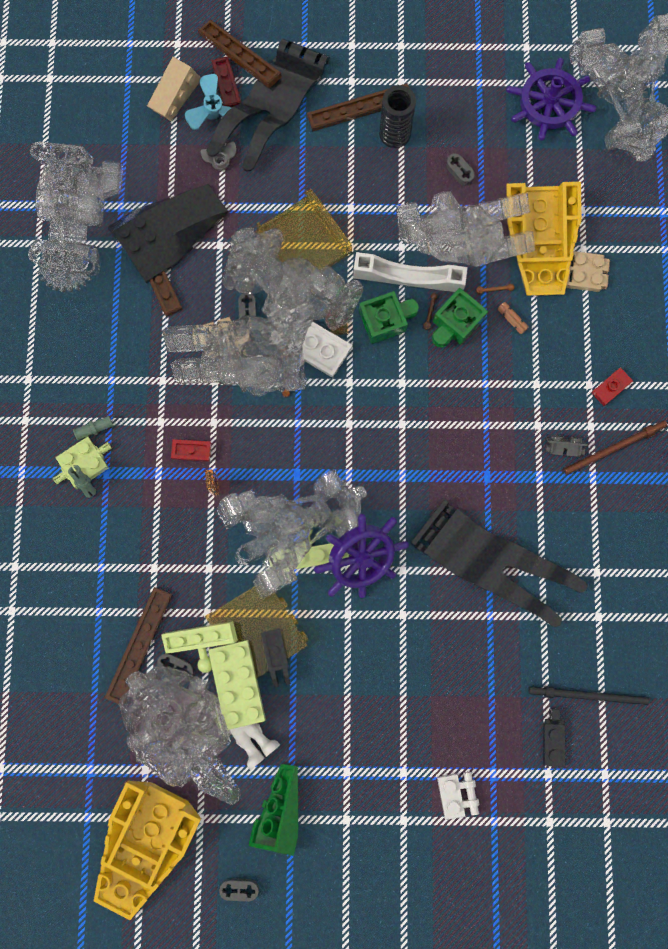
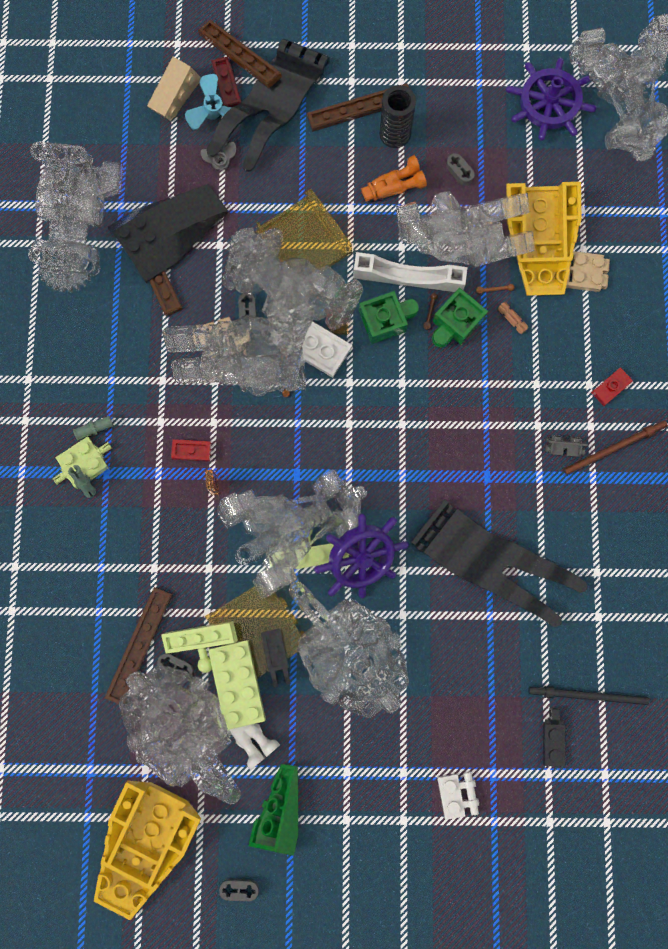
none -> clear piece [289,582,409,718]
none -> orange piece [361,155,427,202]

